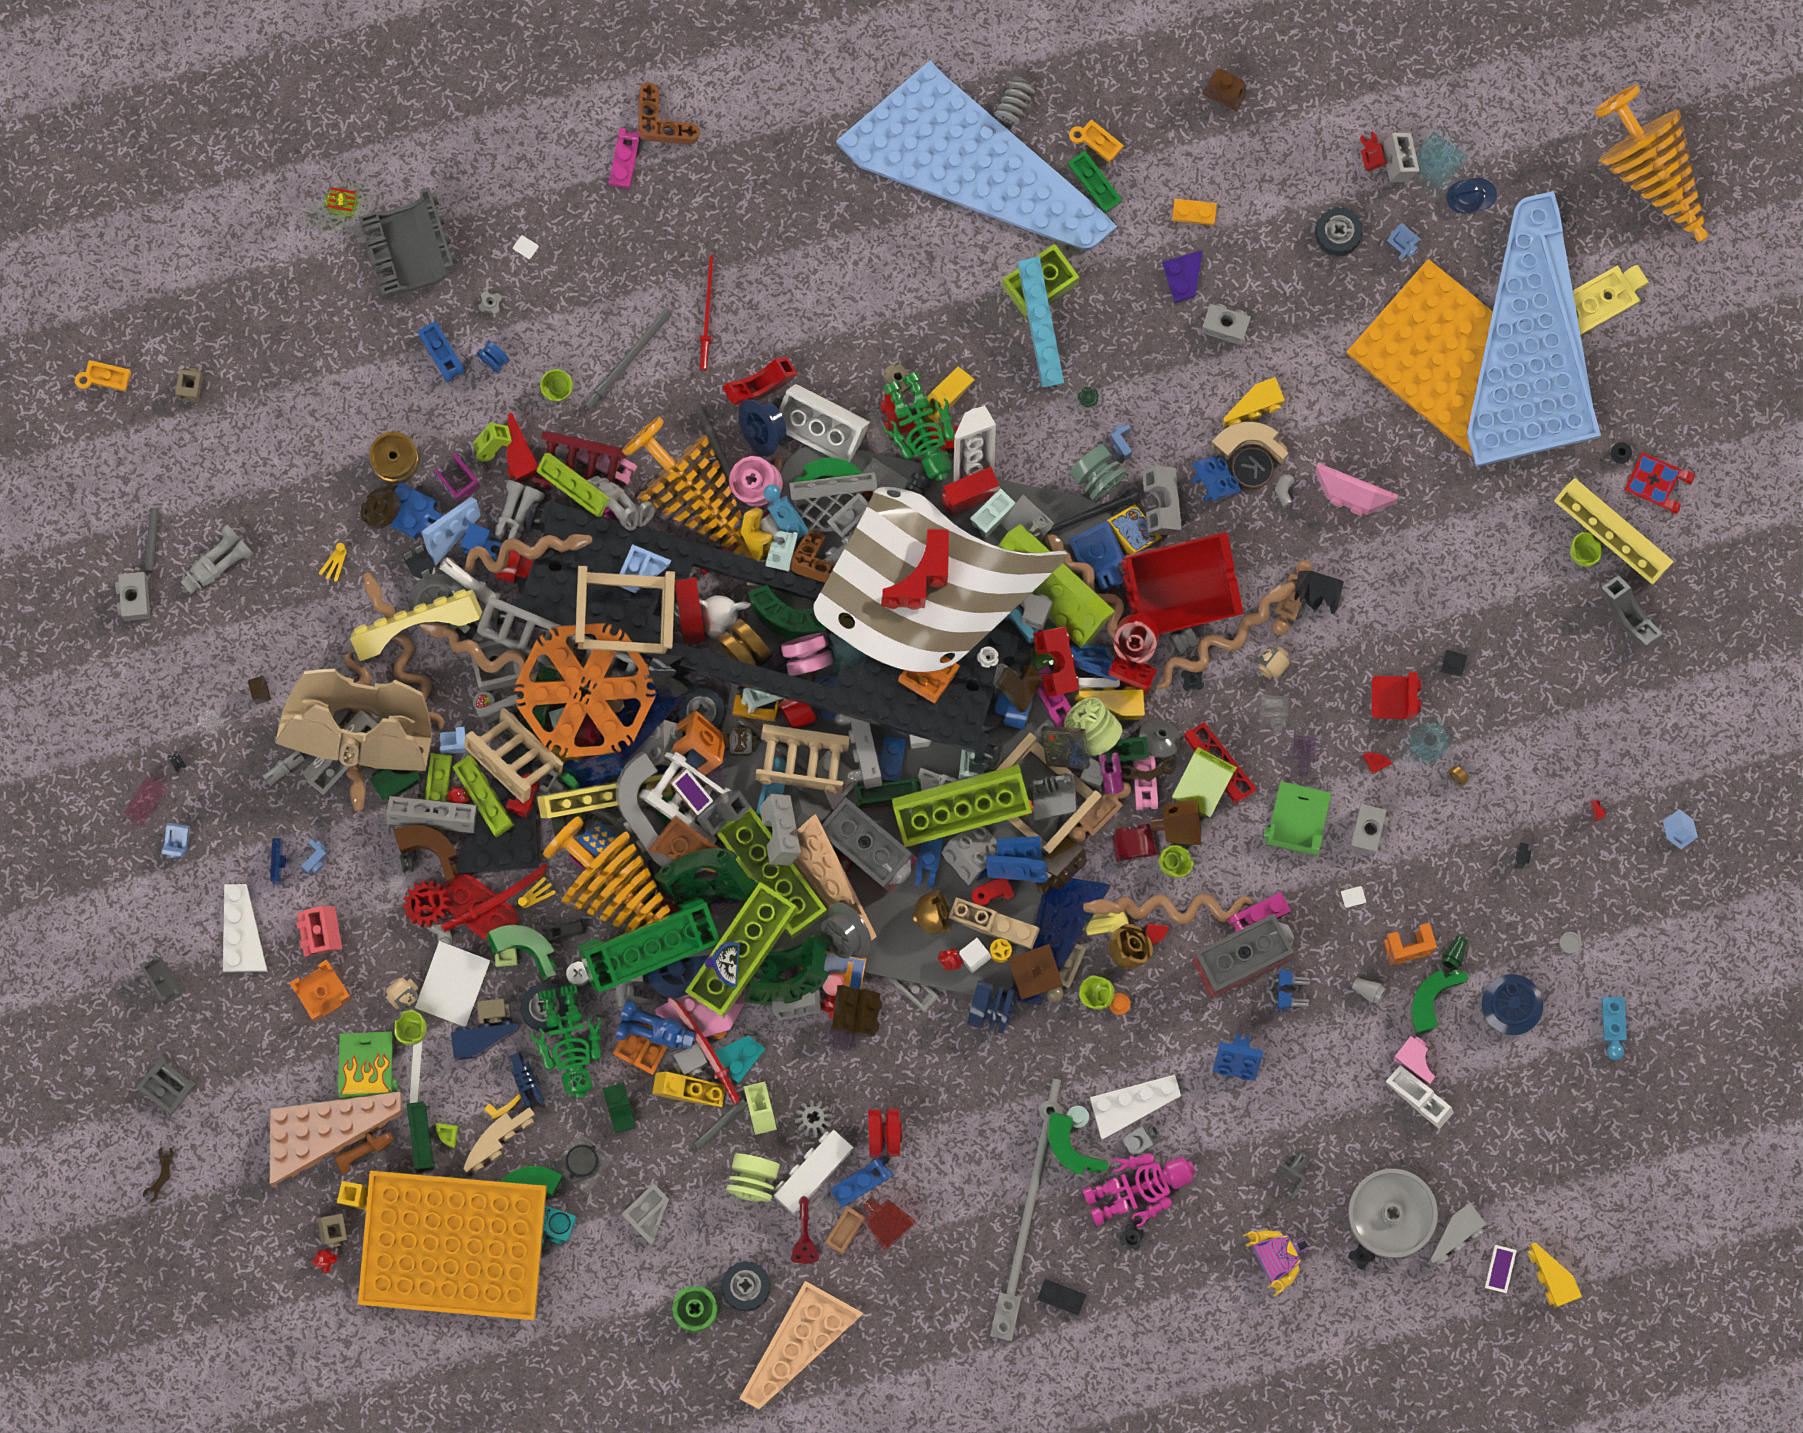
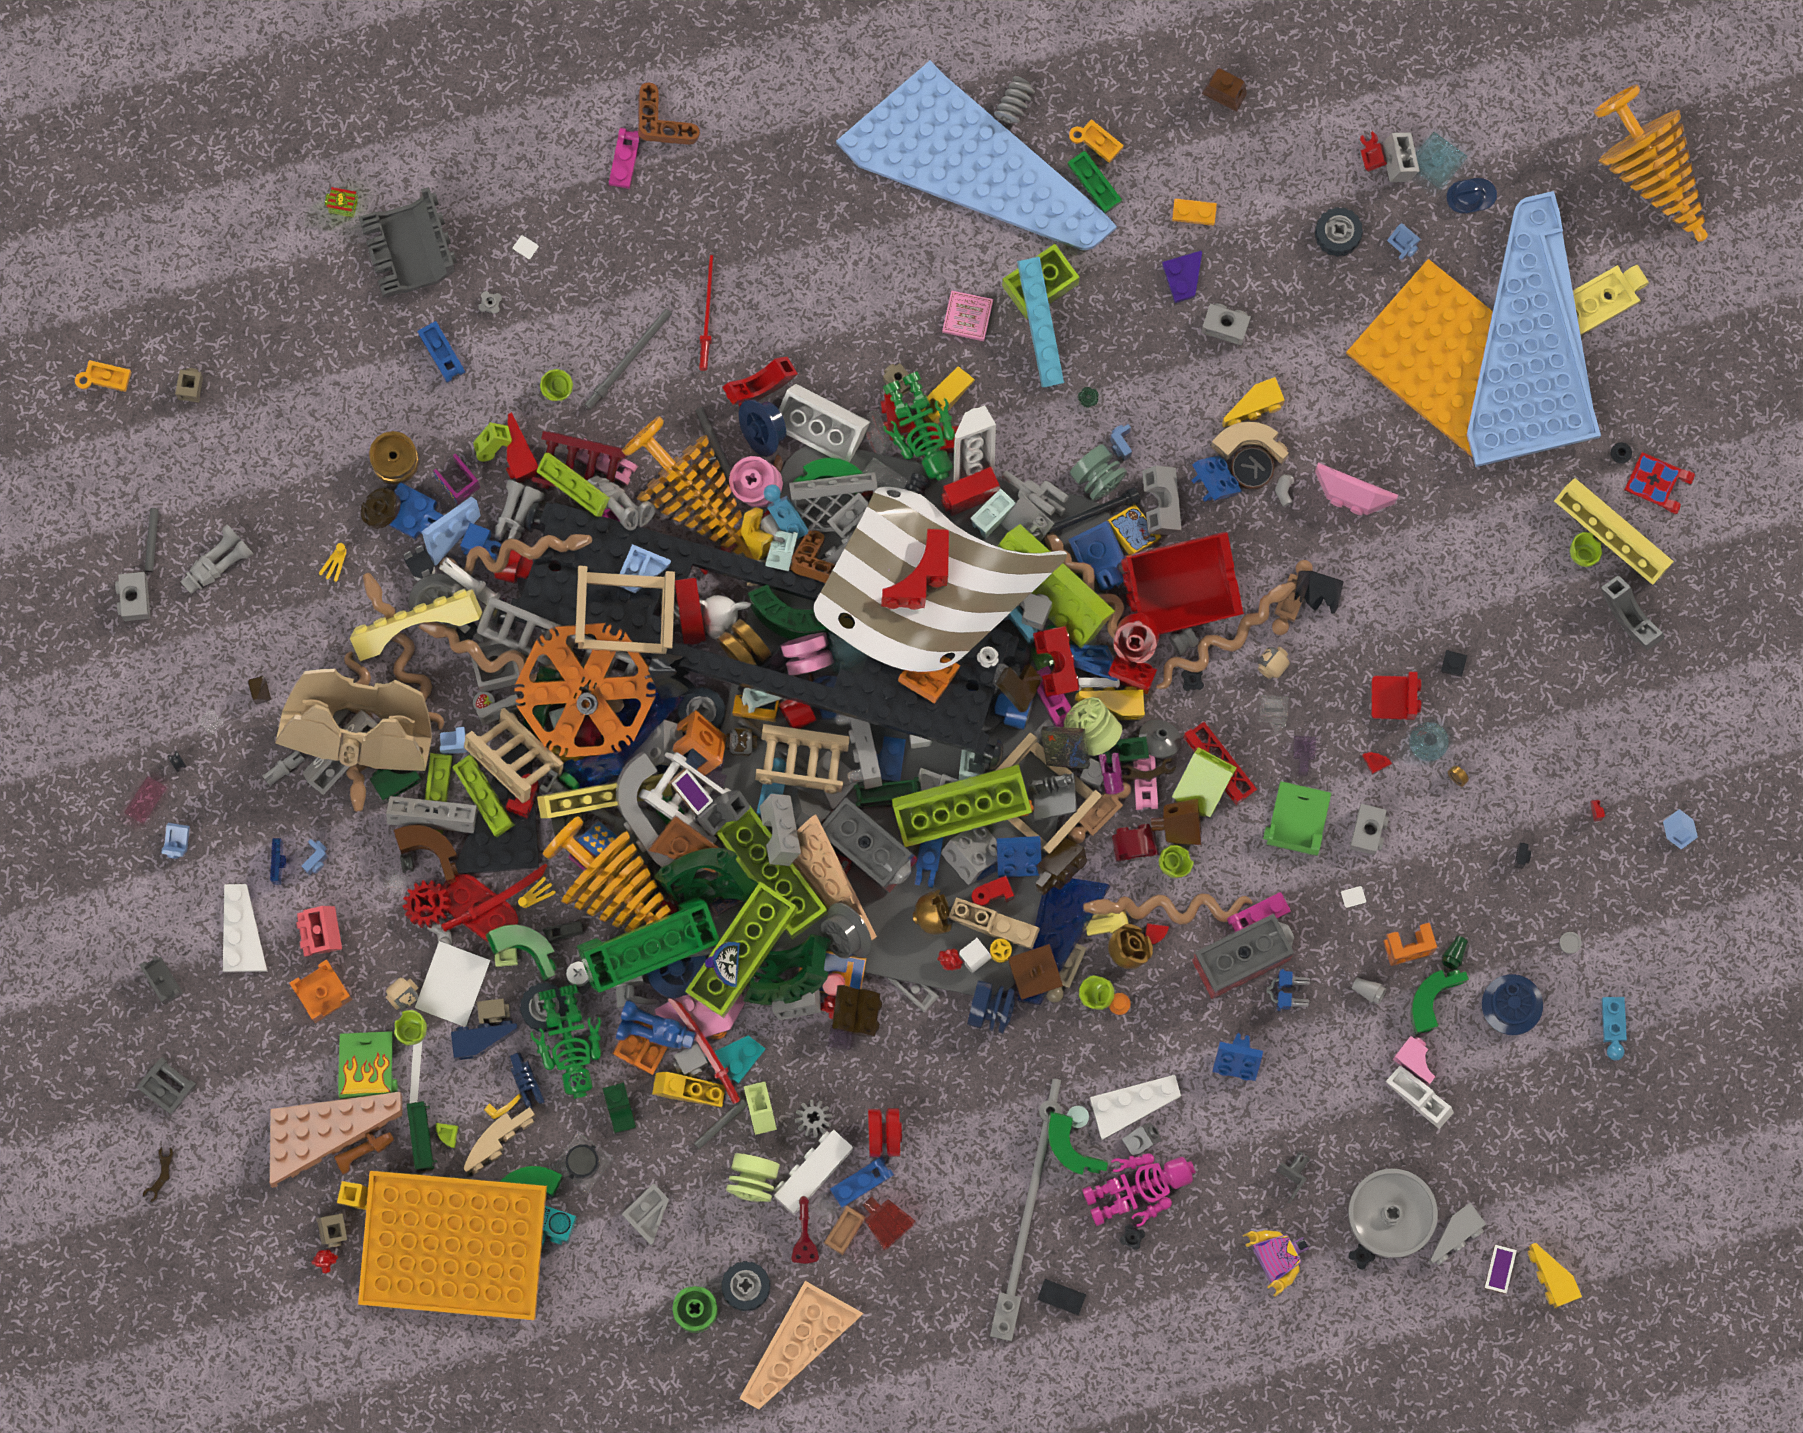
red piece [446,786,471,804] -> none
blue wheel [477,340,510,373] -> none
blue hinge [986,855,1048,883] -> none
none -> plate [577,693,598,715]
none -> bright pink tile [942,291,993,341]
none -> light grey plant [1002,471,1069,522]

